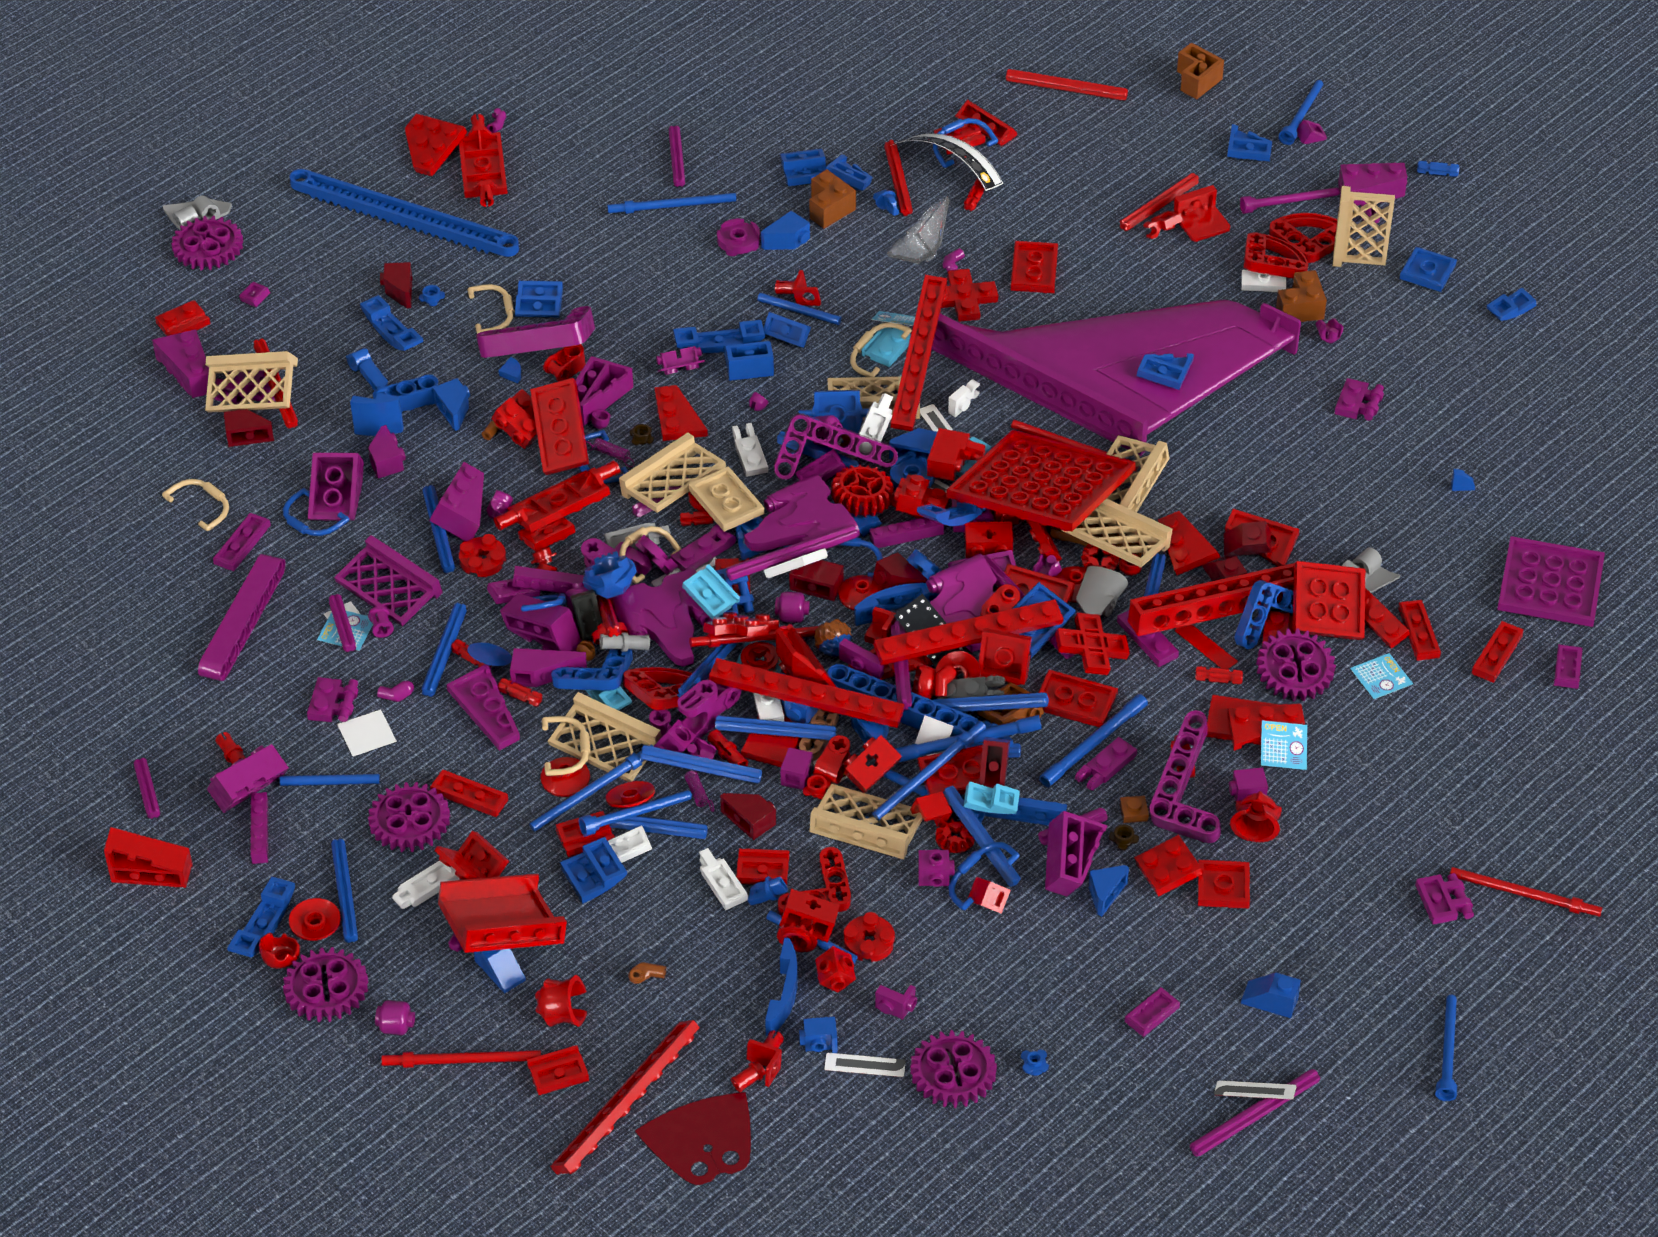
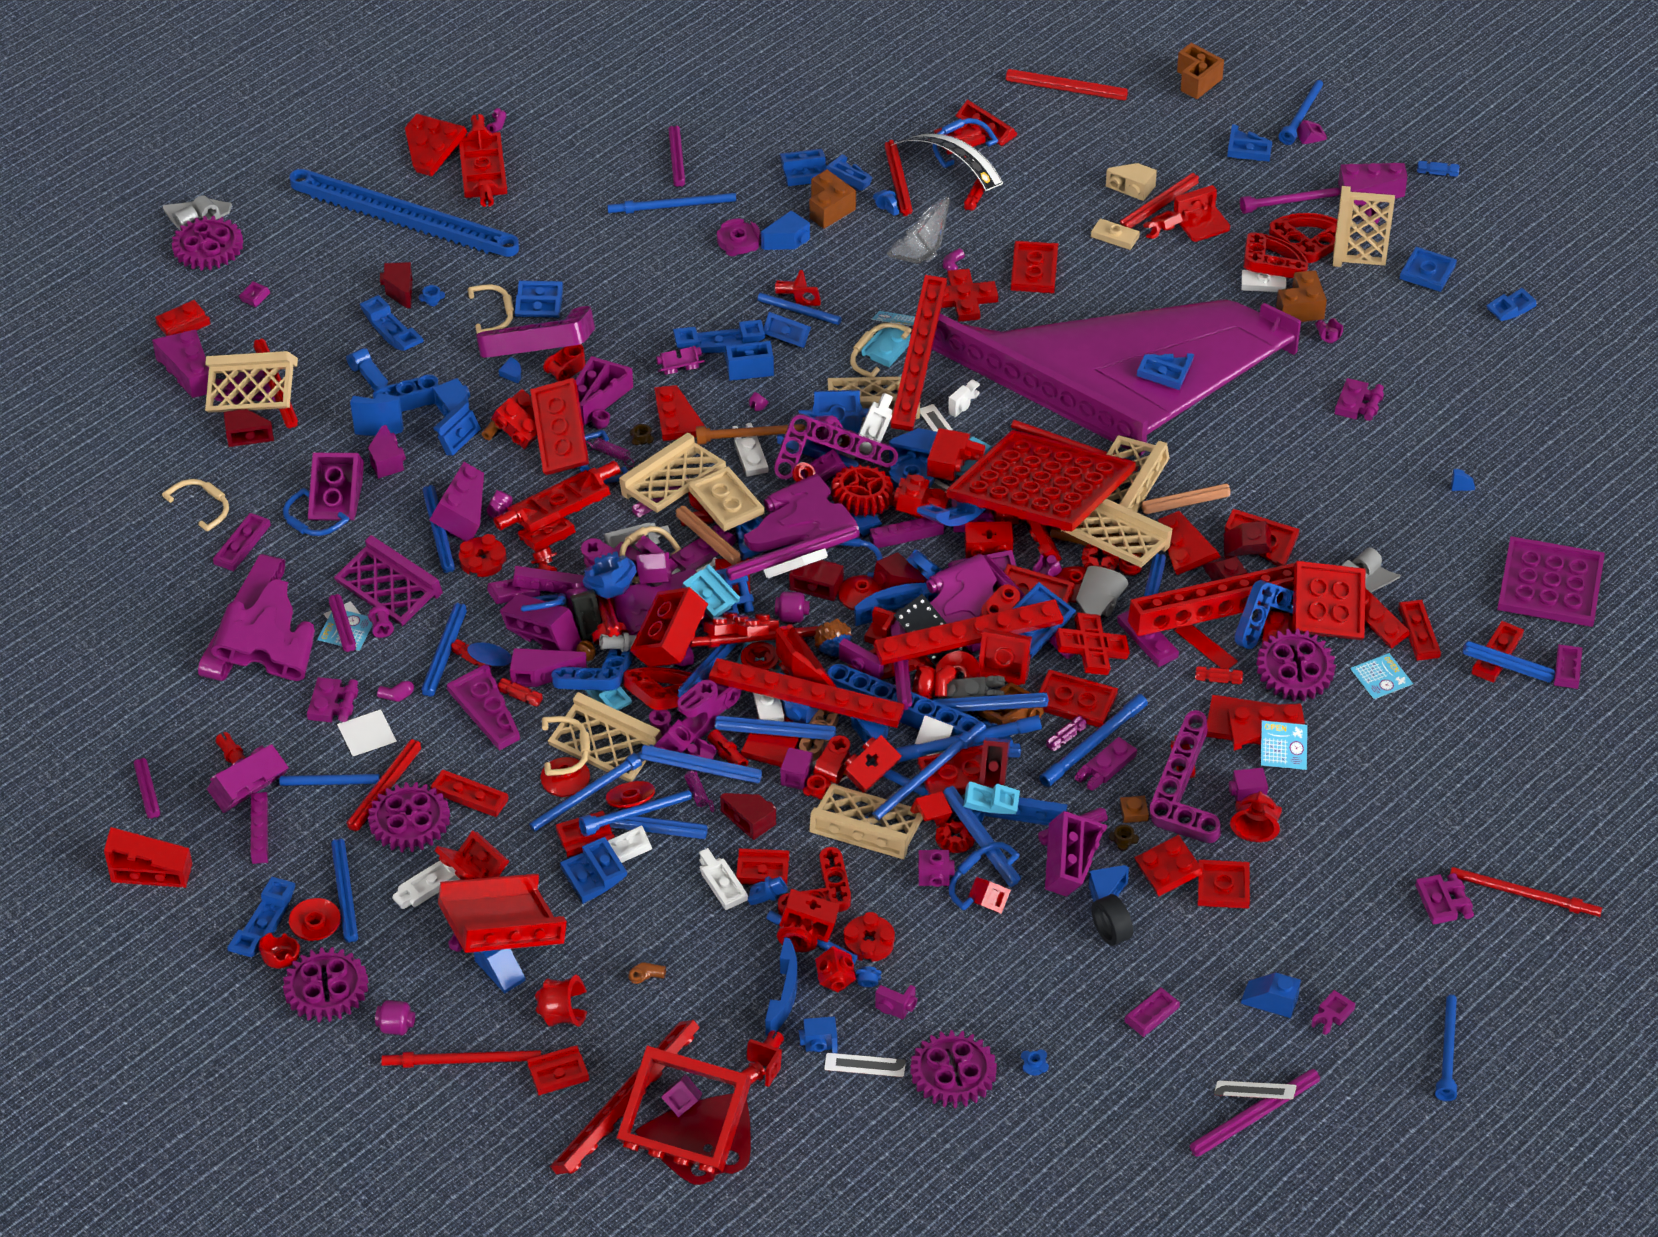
none -> magenta rock [211,579,315,681]
none -> red axle [347,739,421,832]
none -> blue plate [433,401,481,456]
none -> red window [617,1046,752,1174]
none -> red brick [630,587,708,667]
none -> magenta piece [636,552,672,584]
none -> magenta panel [661,1074,702,1117]
none -> nougat axle [676,505,741,565]
none -> dark orange piece [696,424,806,445]
none -> red plate [792,462,815,482]
none -> blue plate [856,966,881,987]
none -> magenta axle [1046,716,1087,751]
none -> tan plate [1091,218,1140,250]
none -> black tyre [1091,894,1134,946]
none -> tan slope [1106,163,1157,201]
none -> nougat axle [1141,483,1231,515]
none -> magenta plate [1311,990,1356,1035]
none -> blue axle [1463,641,1555,683]

